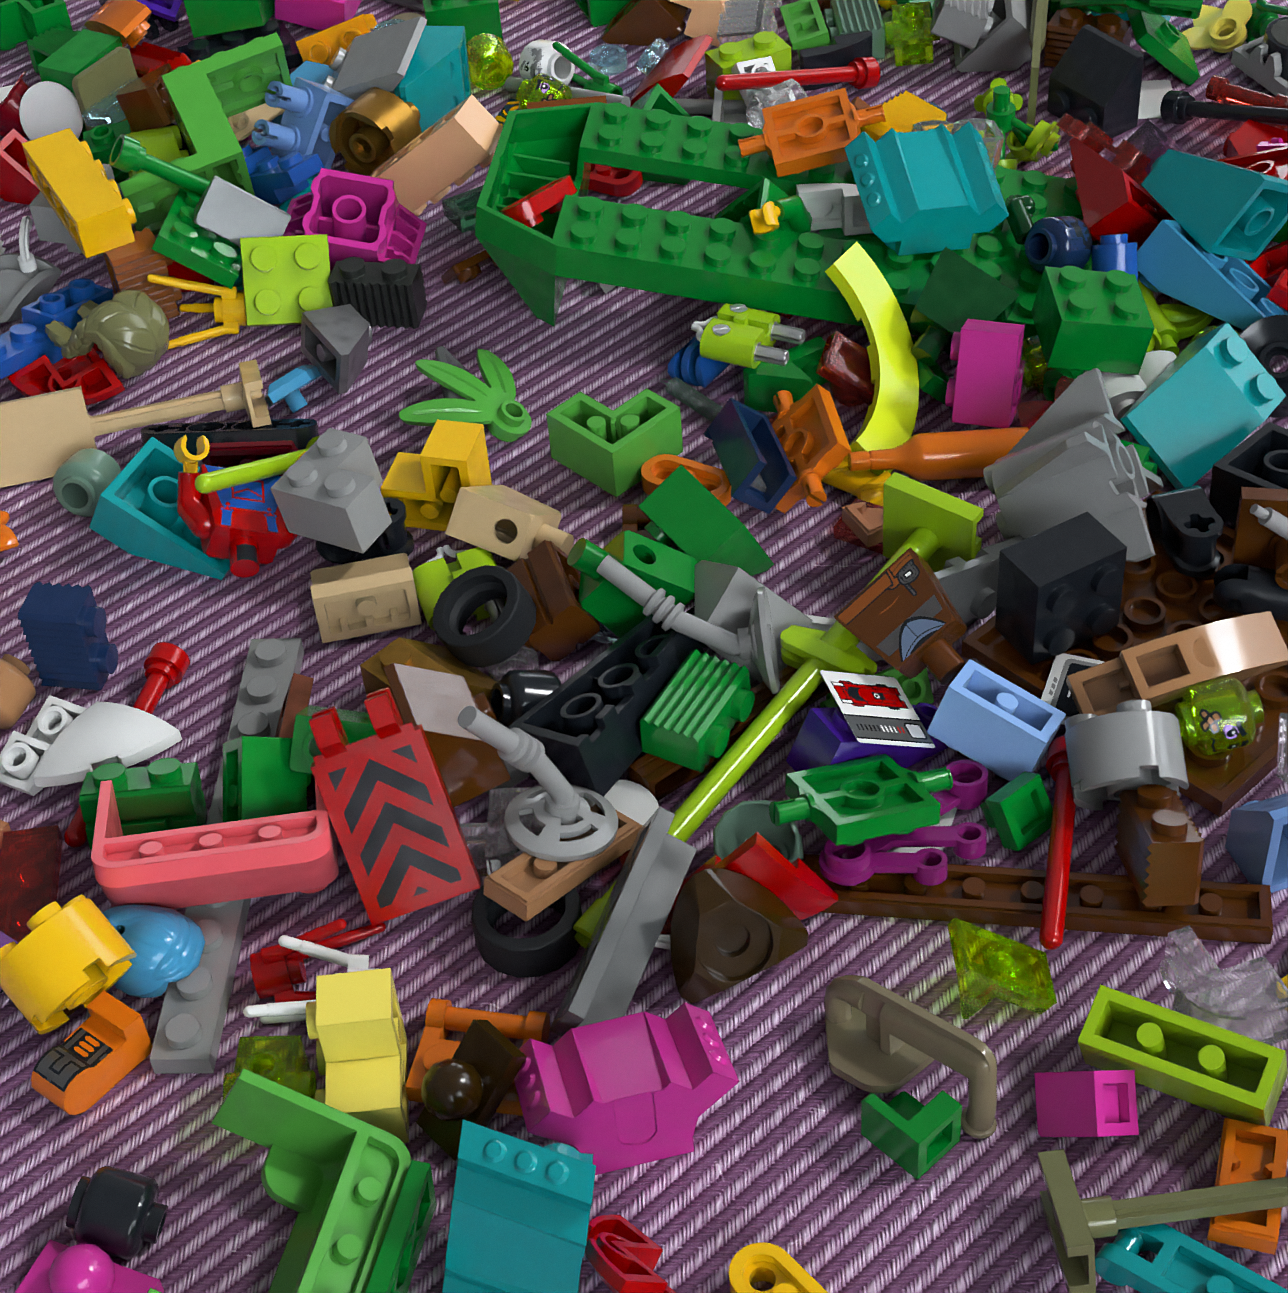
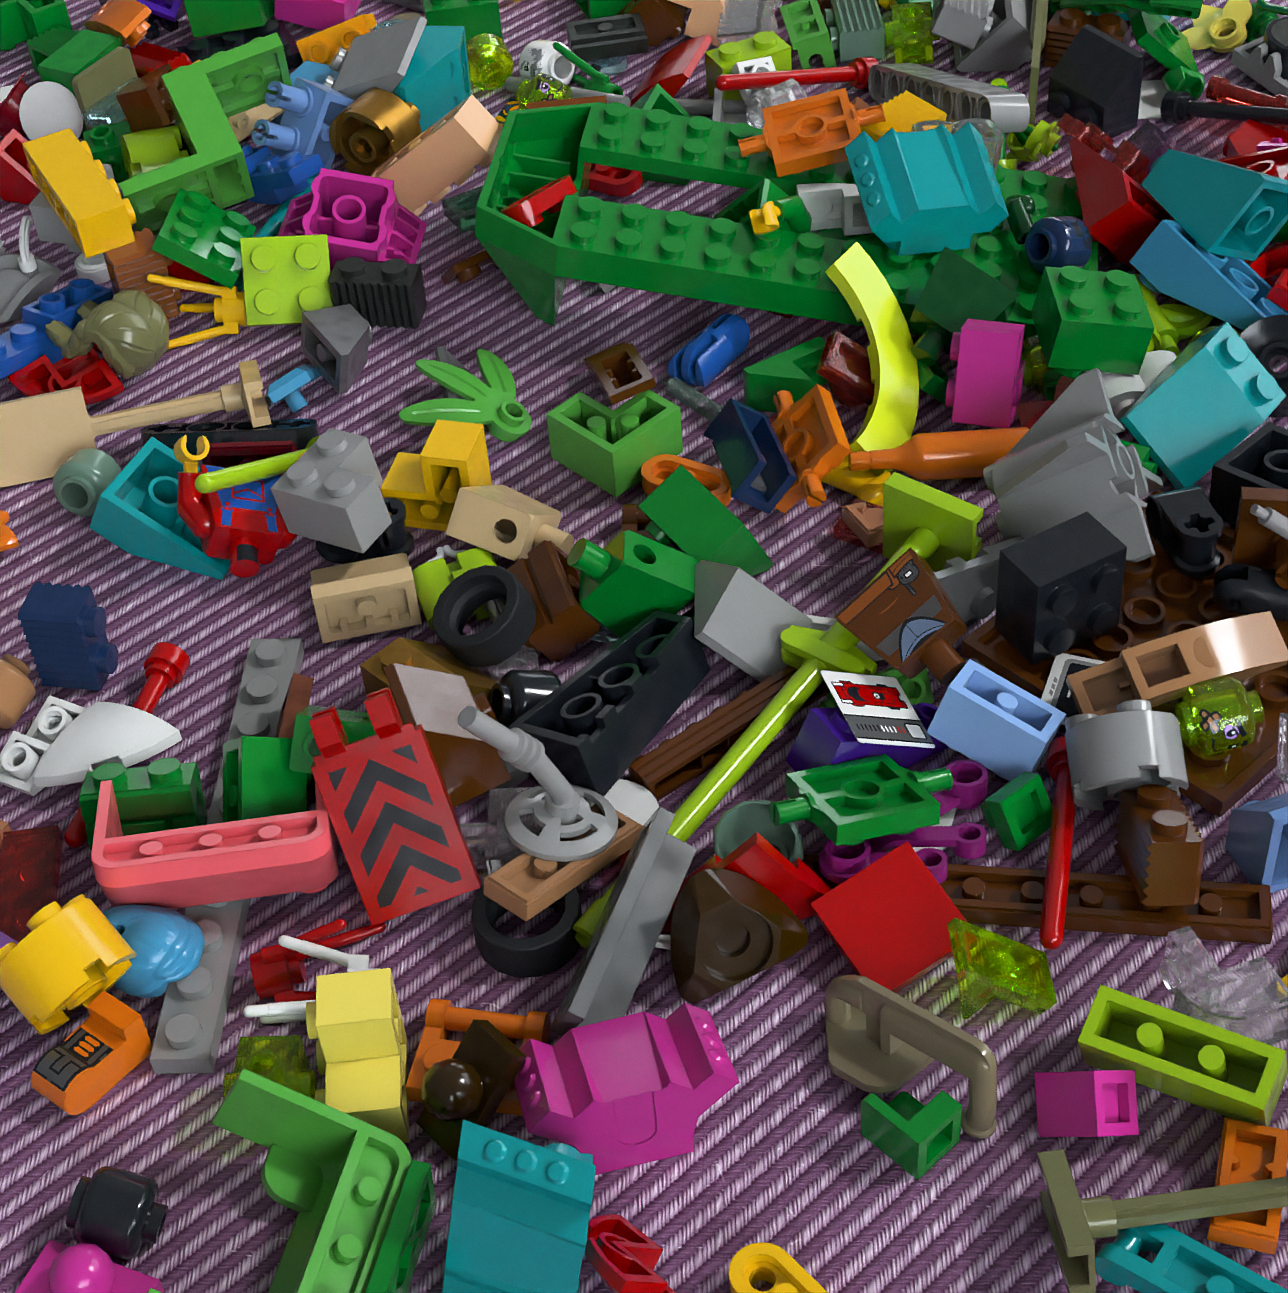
green piece [109,134,210,195] -> none
slope [194,175,291,246] -> none
light grey dish [596,555,780,694] -> none
clear light blue tile [635,37,670,76] -> none
green brick [640,649,755,772] -> none
lime piece [691,303,806,369] -> none
black slope [800,31,872,92] -> none
blue brick [1091,234,1138,281] -> none
none -> white tile [74,253,110,284]
none -> pearl dark grey plate [566,13,649,61]
none -> reddish brown slope [583,342,657,405]
none -> red tile [810,841,977,993]
none -> light grey beam [868,63,1030,134]
none -> green piece [1162,66,1205,100]

